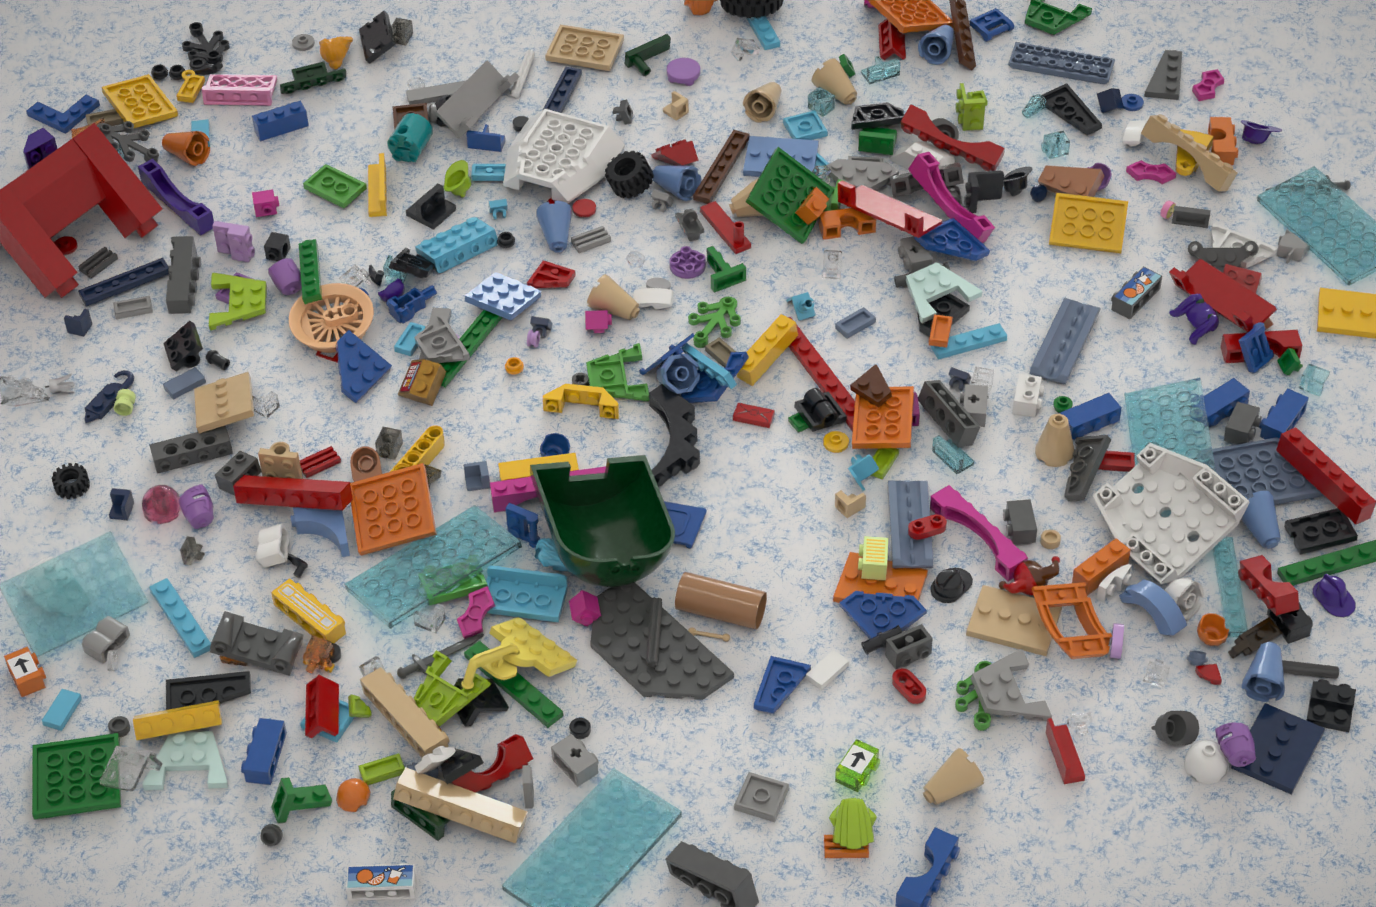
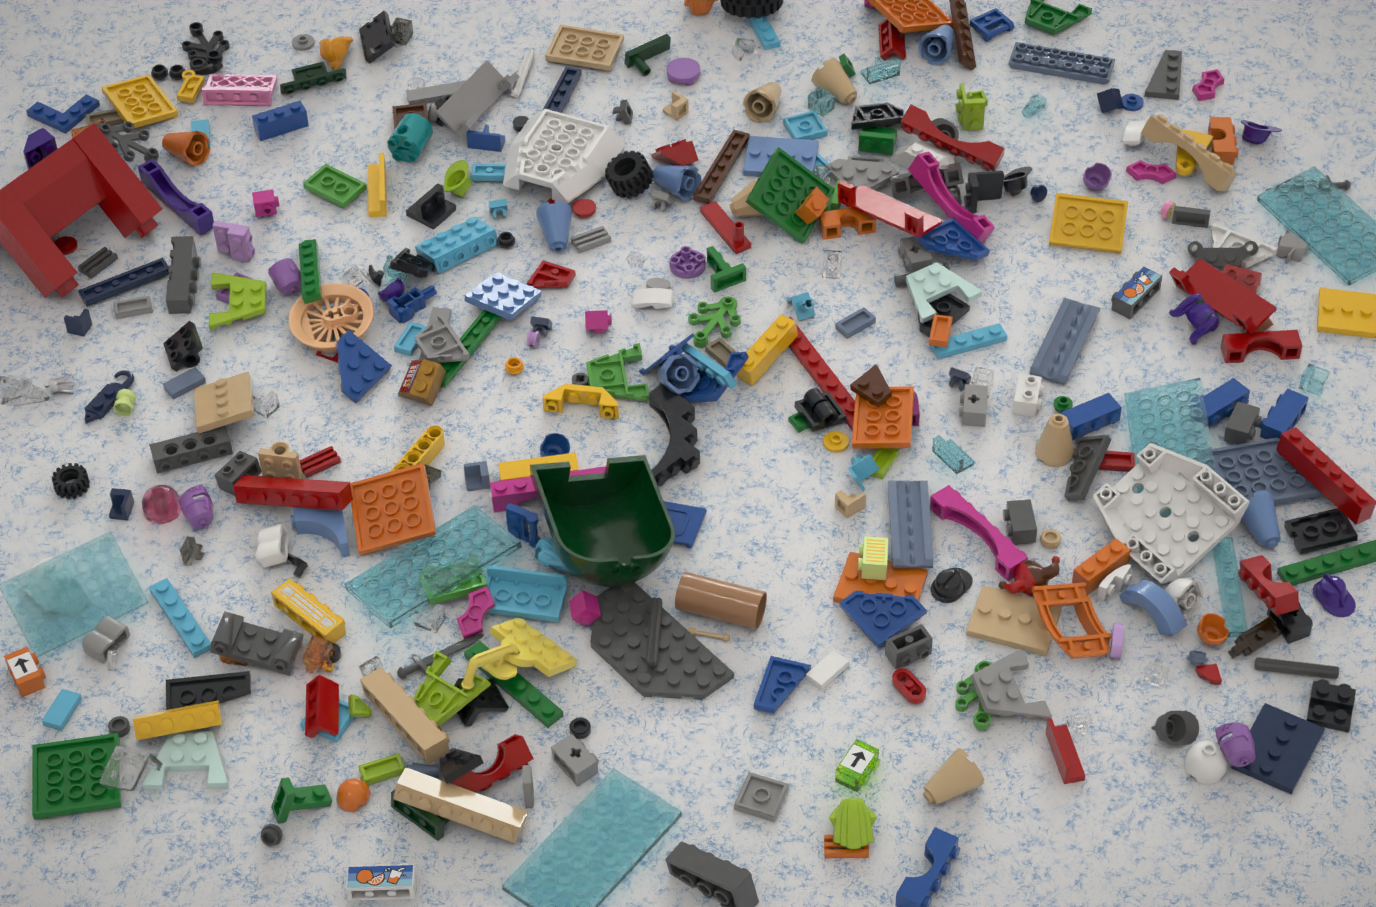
black pin [205,350,230,370] -> none
blue brick [241,718,287,785] -> none
black brick [264,232,291,261] -> none
nougat cap [350,446,382,482] -> none
clear smoke brick [375,427,403,460] -> none
white slope [415,746,456,774] -> none
tan cone [587,274,640,320] -> none
dark grey hips [675,209,704,241] -> none
red tile [733,403,775,428] -> none
black pin [861,625,903,655] -> none
red plate [908,514,947,540] -> none
dark grey brick [918,380,980,447] -> none
black wing [1037,83,1102,135] -> none
nougat wedge [1038,165,1105,197] -> none
clear light blue brick [1041,131,1070,159] -> none
blue plate [1239,322,1274,373] -> none
medium blue cone [1241,642,1285,702] -> none
green tile [1277,348,1303,375] -> none

